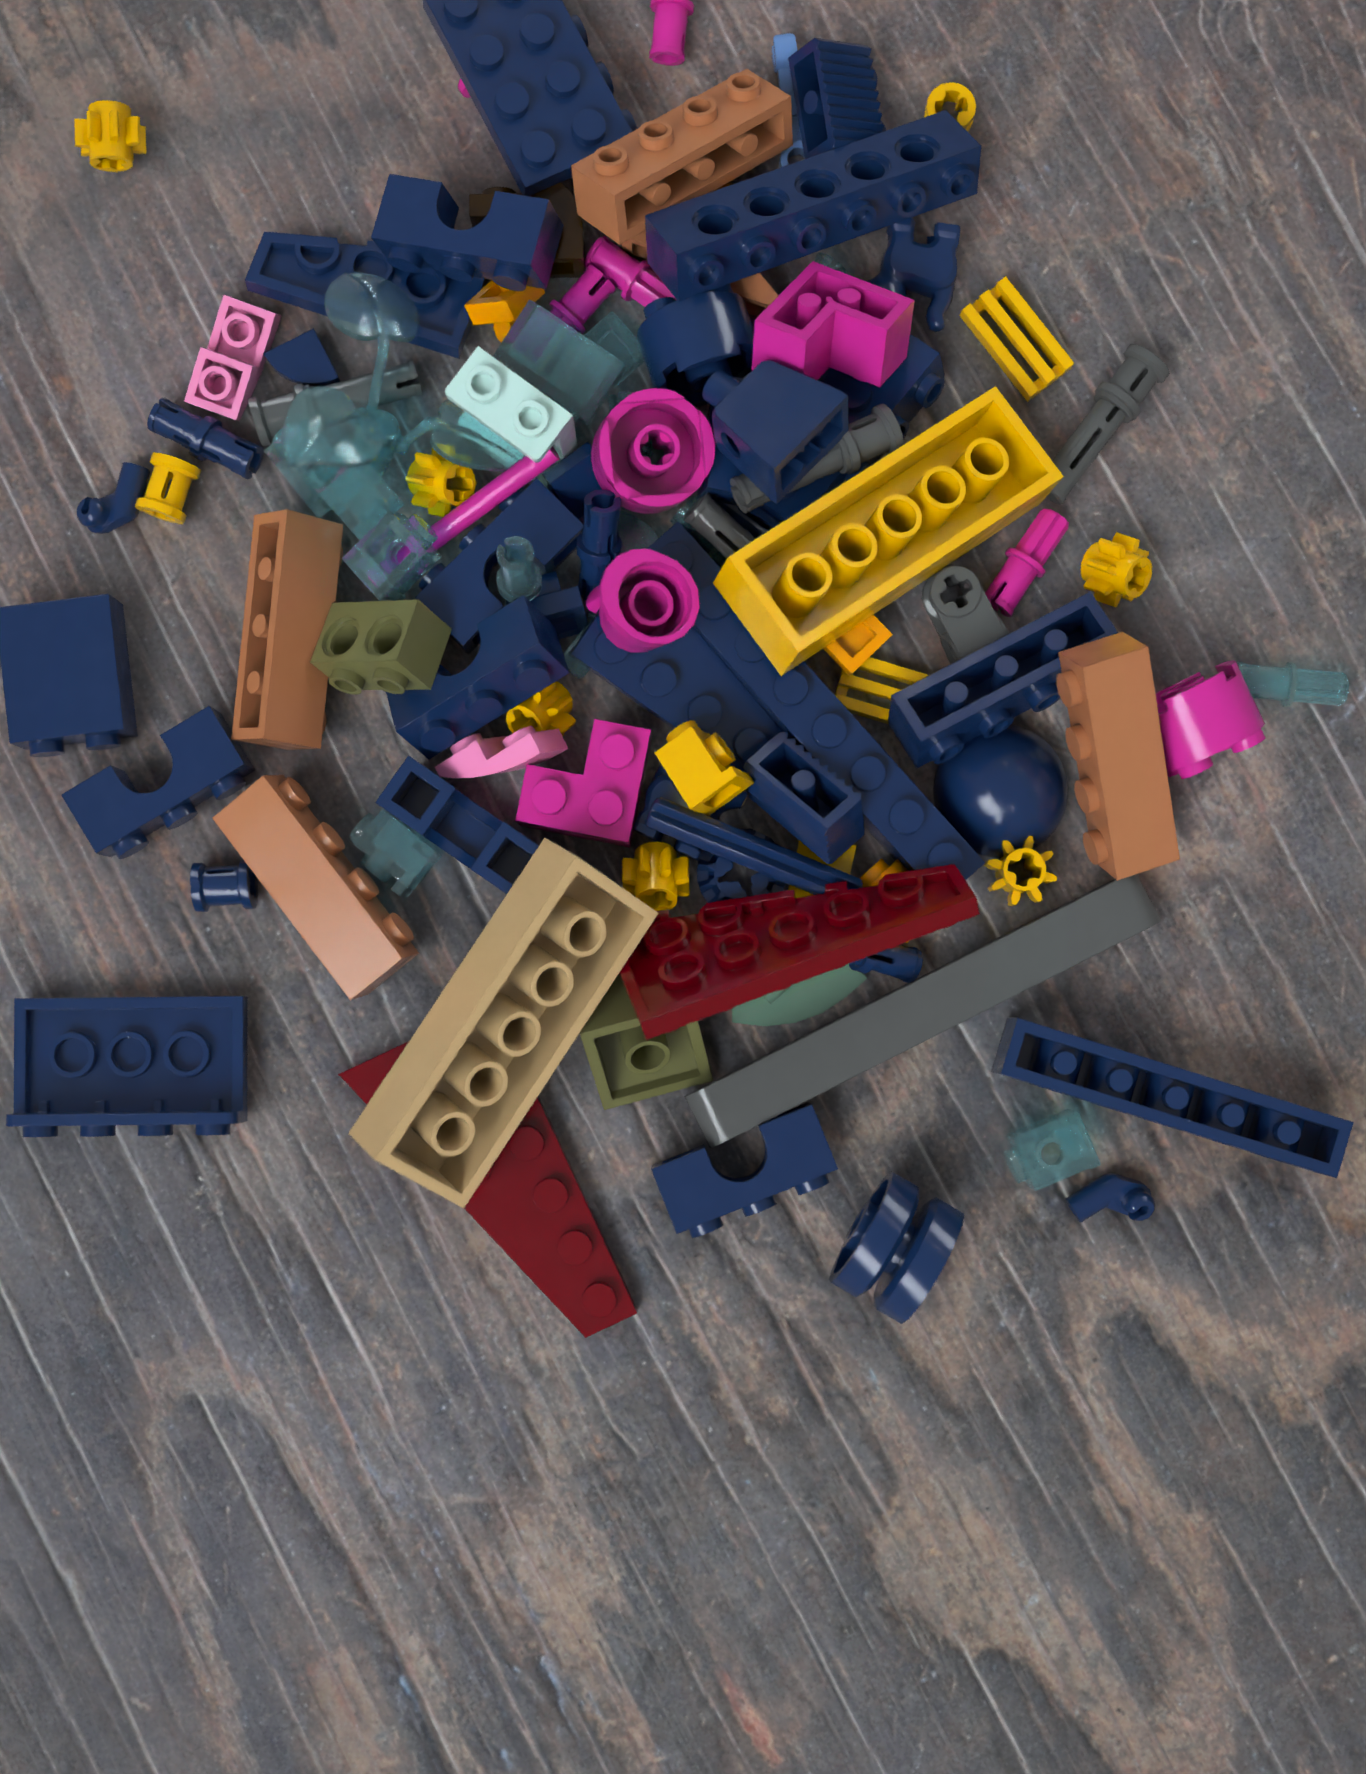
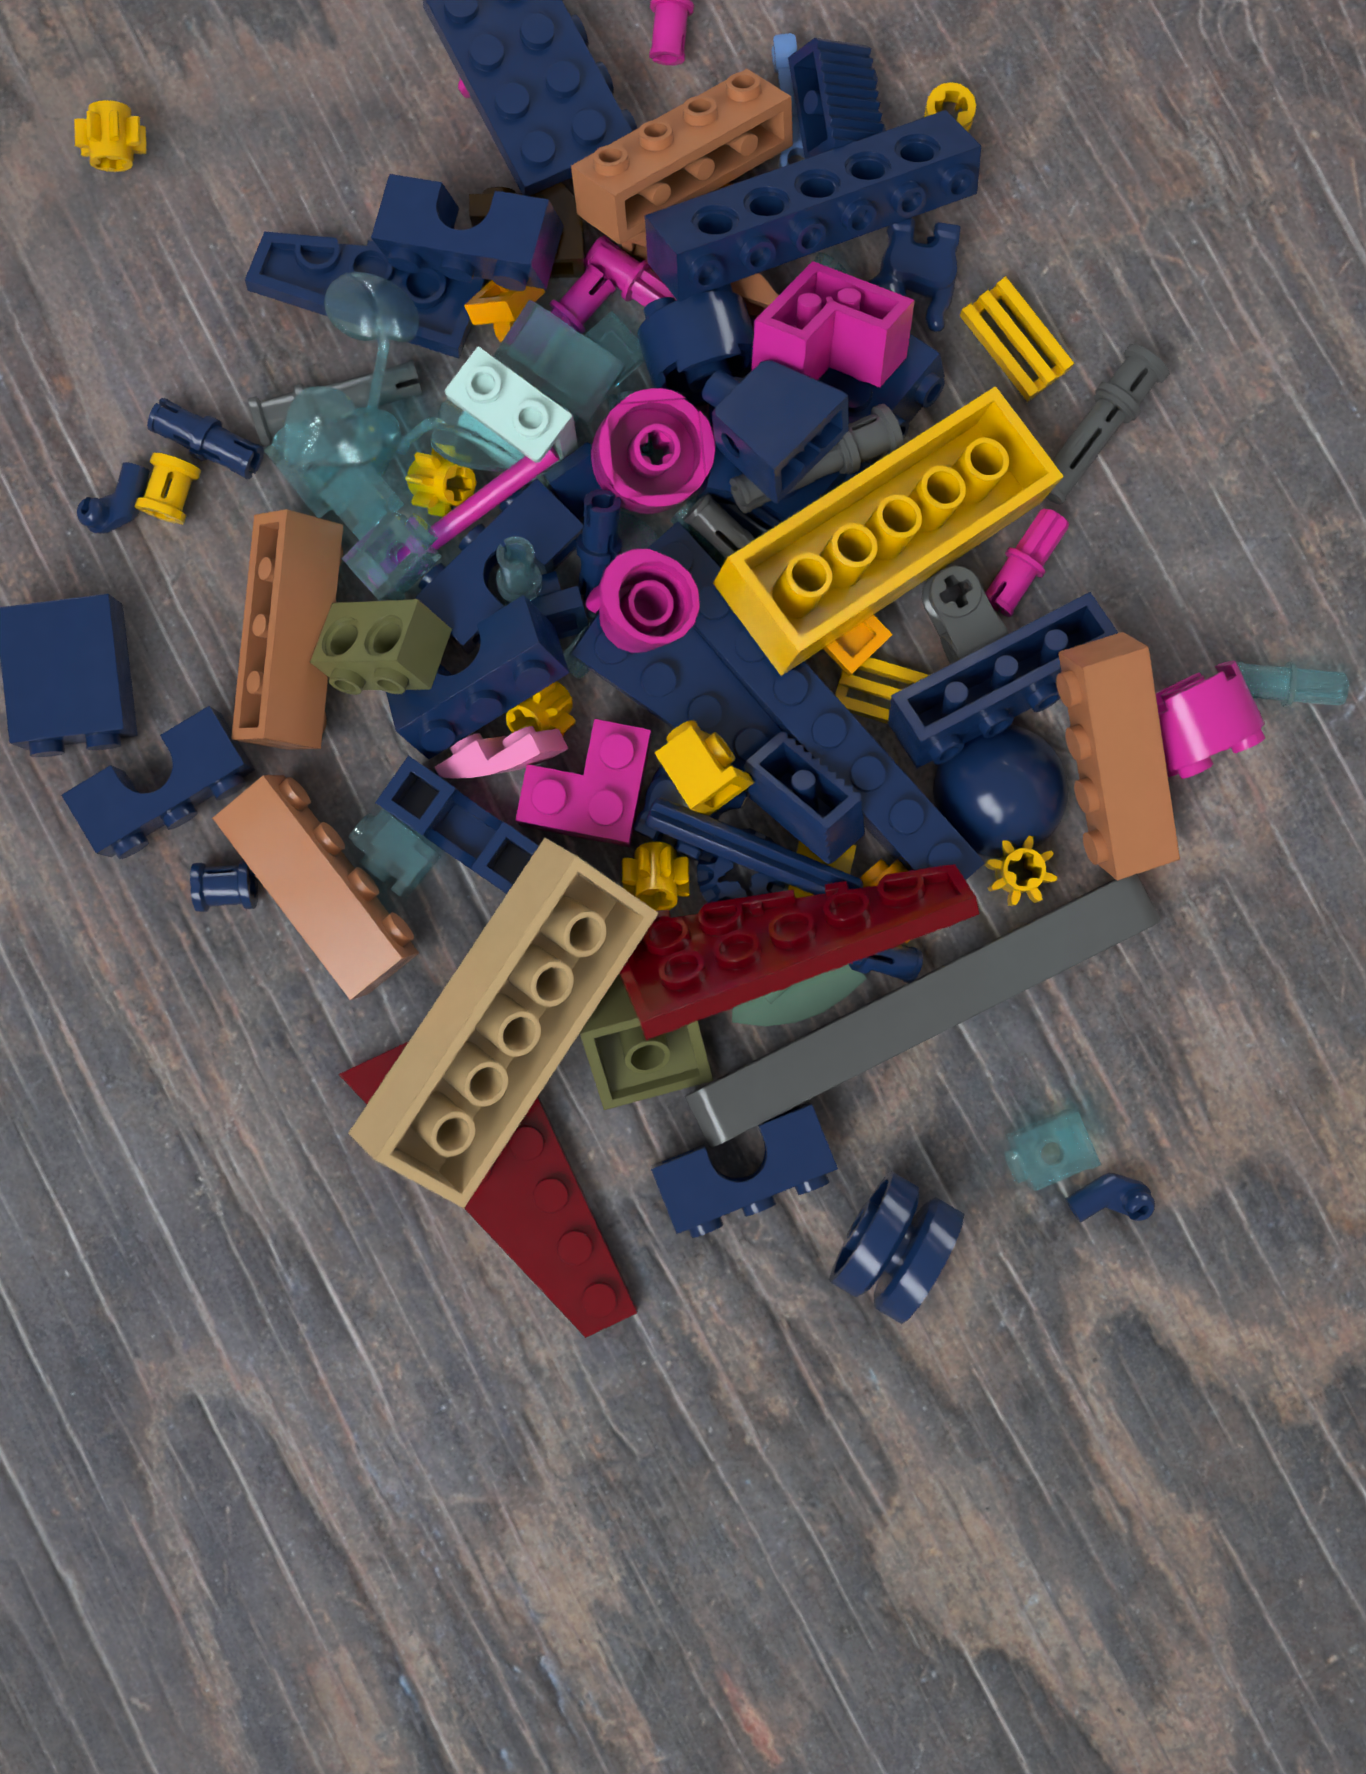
dark blue bracket [6,996,248,1137] -> none
bright pink slope [184,295,282,421] -> none
dark blue tile [264,328,340,388] -> none
dark blue brick [991,1018,1354,1178] -> none
yellow gear [1081,532,1152,607] -> none

